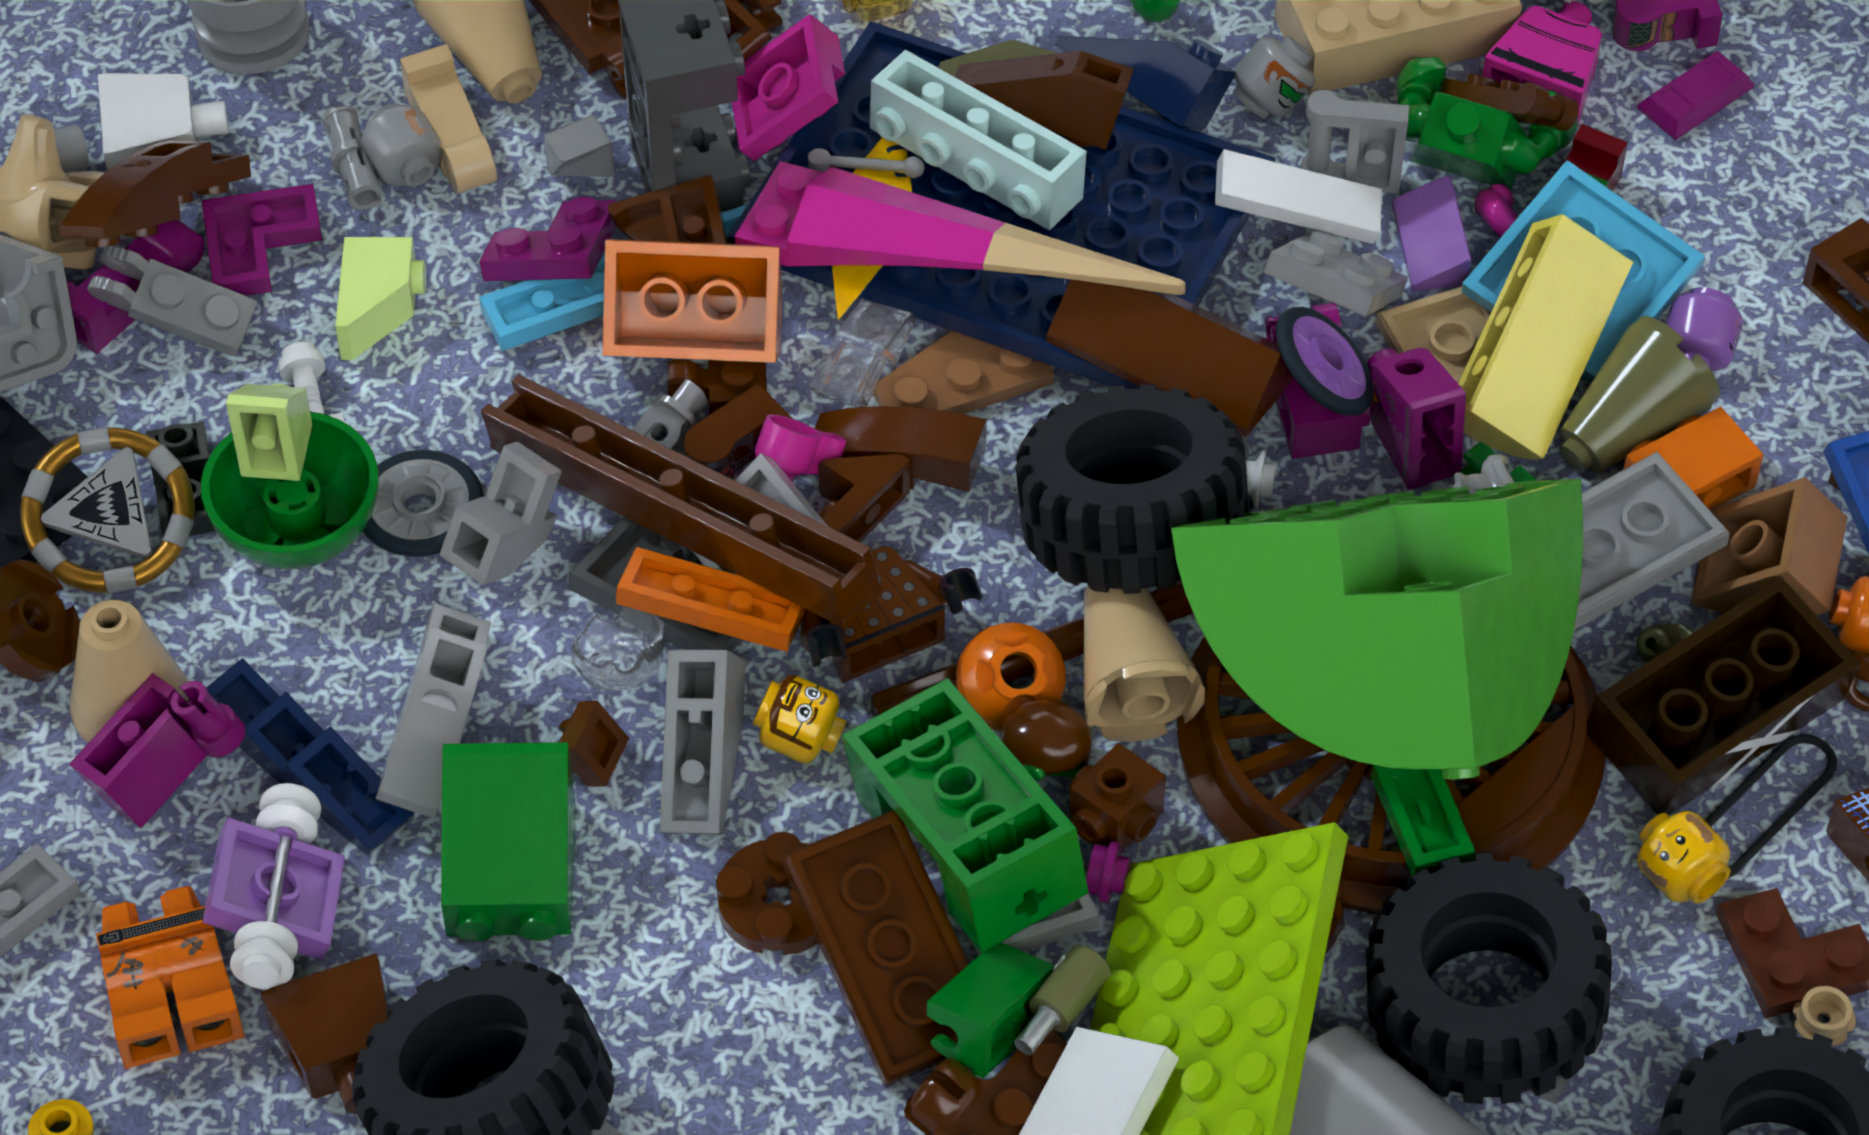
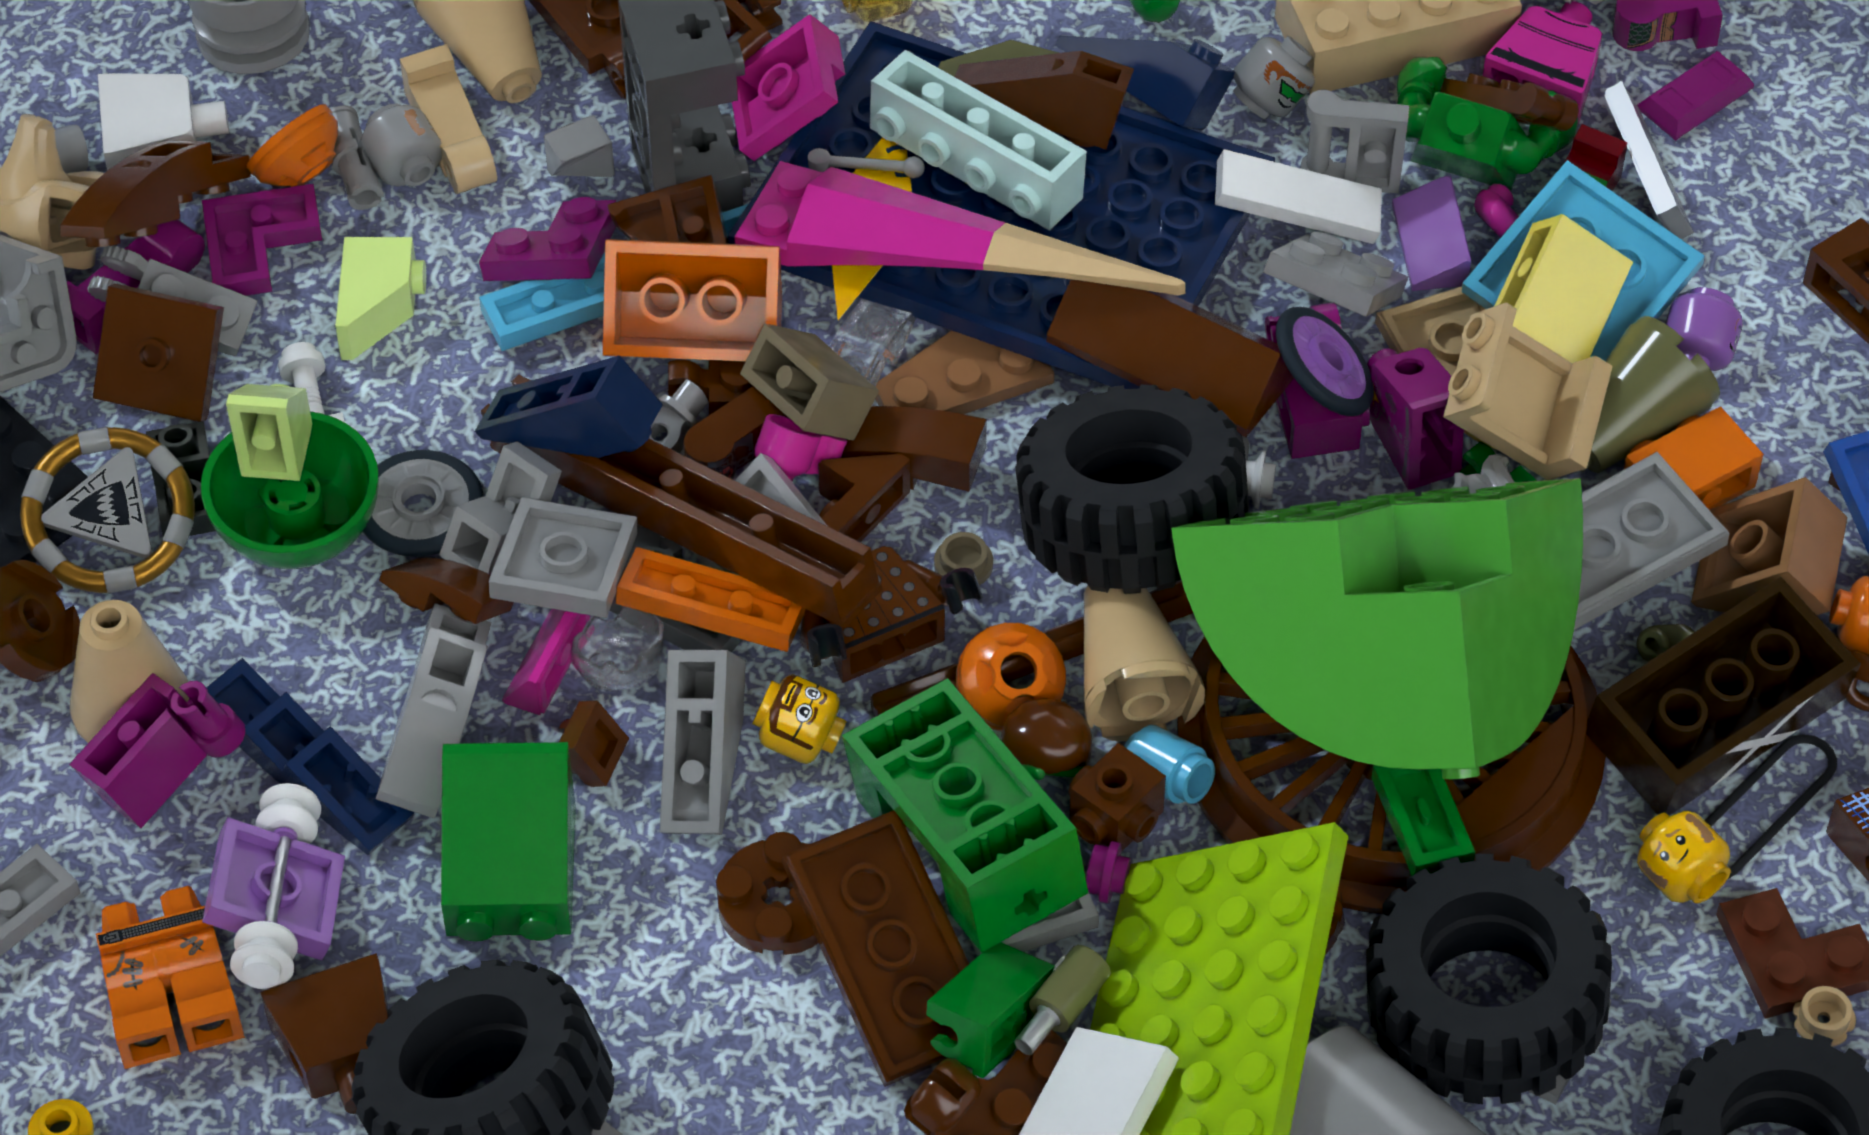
none -> reddish brown plate [93,284,224,422]
none -> orange piece [246,104,338,187]
none -> reddish brown slope [379,558,514,624]
none -> dark blue slope [475,355,663,458]
none -> light grey plate [488,497,638,618]
none -> dark pink slope [502,609,591,715]
none -> dark tan brick [740,323,879,441]
none -> dark tan plate [934,532,993,585]
none -> medium azure brick [1124,725,1215,804]
none -> tan panel [1443,302,1613,480]
none -> tile [1604,81,1694,239]

